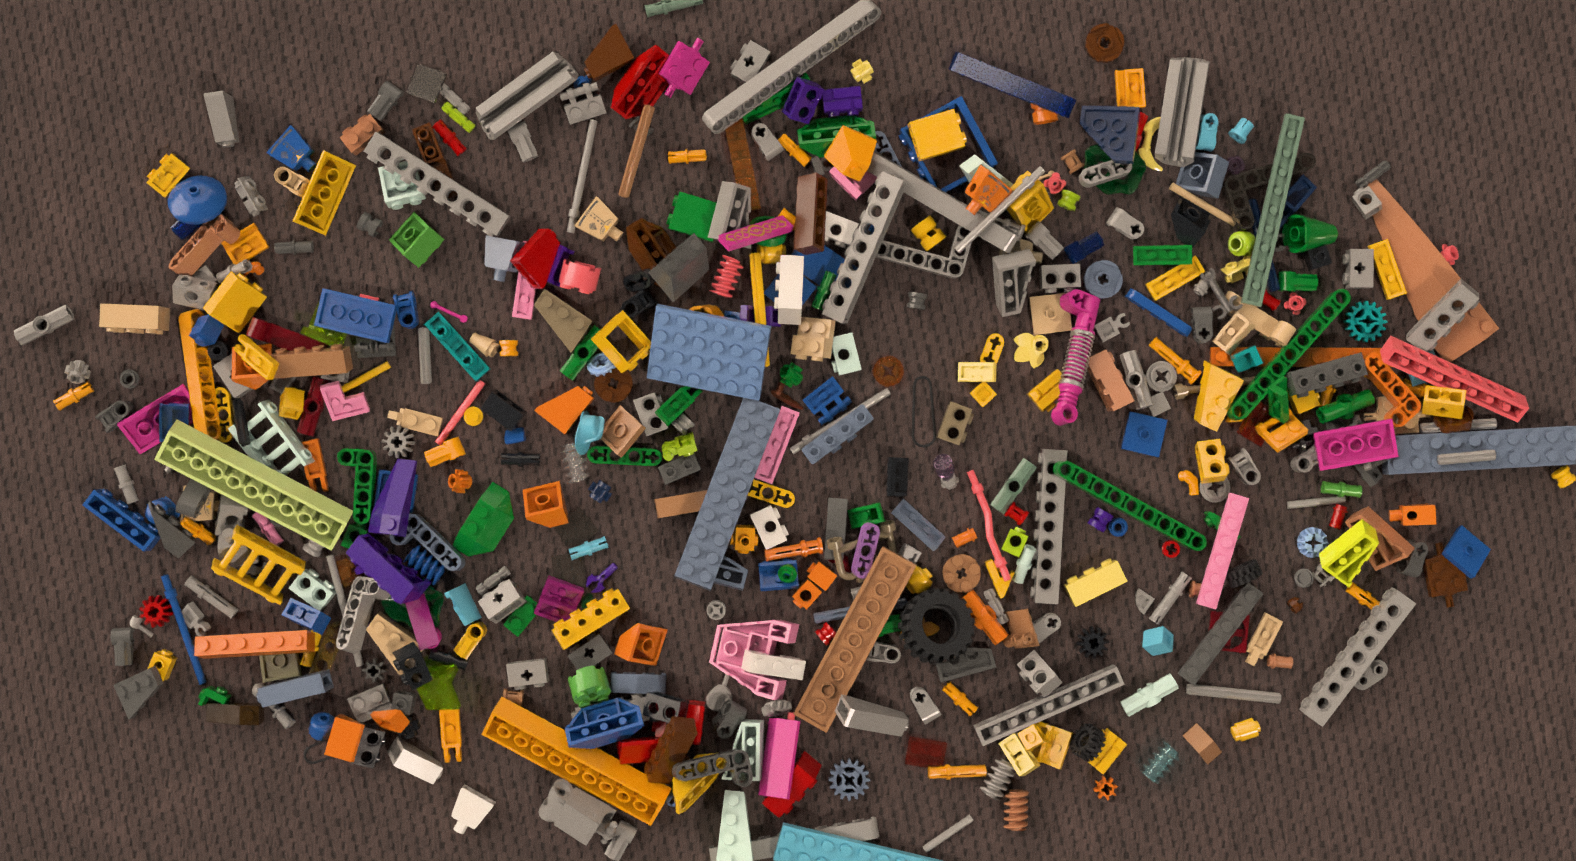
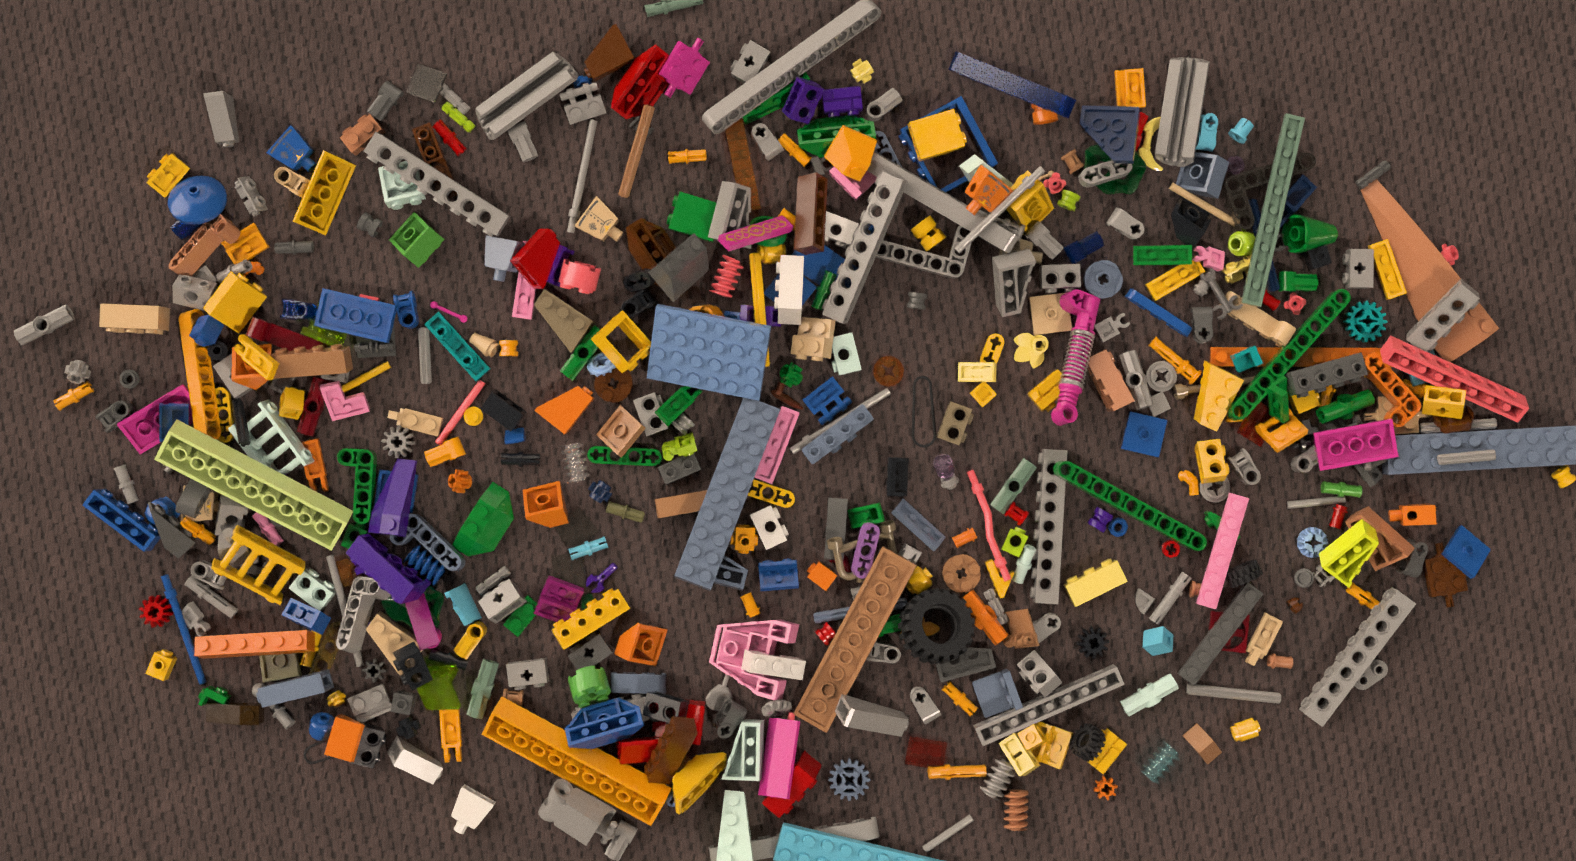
dark grey piece [110,627,135,666] -> none
dark grey wing [113,666,163,720] -> none
light grey hand [130,615,154,637] -> none
light grey wheel [302,539,325,557] -> none
orange slope [370,709,410,733] -> none
medium azure piece [575,411,605,455] -> none
dark grey beam [672,749,753,787] -> none
light grey wheel [707,600,726,620] -> none
orange pin [764,537,823,562] -> none
green plate [778,564,797,583] -> none
orange brick [792,578,822,610] -> none
reddish brown plate [1085,23,1124,63] -> none
tan slope [1212,311,1255,355] -> none
light grey brick [1352,186,1382,220] -> none
none -> light grey piece [191,560,227,590]
none -> clear blue piece [280,299,318,320]
none -> yellow plate [327,690,346,708]
none -> sand green piece [466,659,499,719]
none -> olive axle [606,501,645,523]
none -> light orange pin [740,592,760,618]
none -> light grey piece [866,88,903,122]
none -> sand blue bracket [972,669,1023,718]
none -> bright pink plate [1192,246,1225,272]

